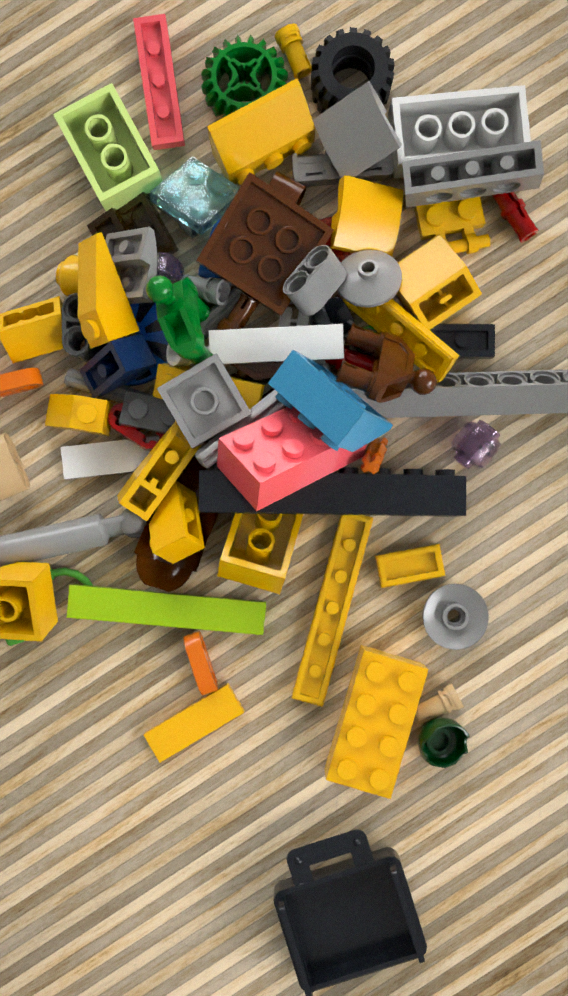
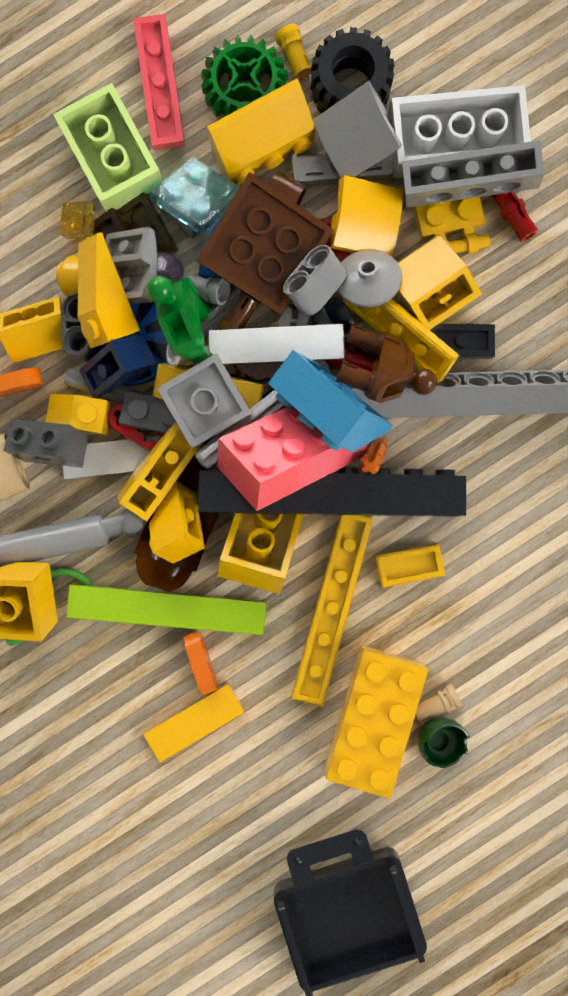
light grey dish [422,584,489,650] -> none
head [451,420,501,470] -> none
none -> dark grey brick [4,419,89,468]
none -> clear yellow plate [59,201,96,239]

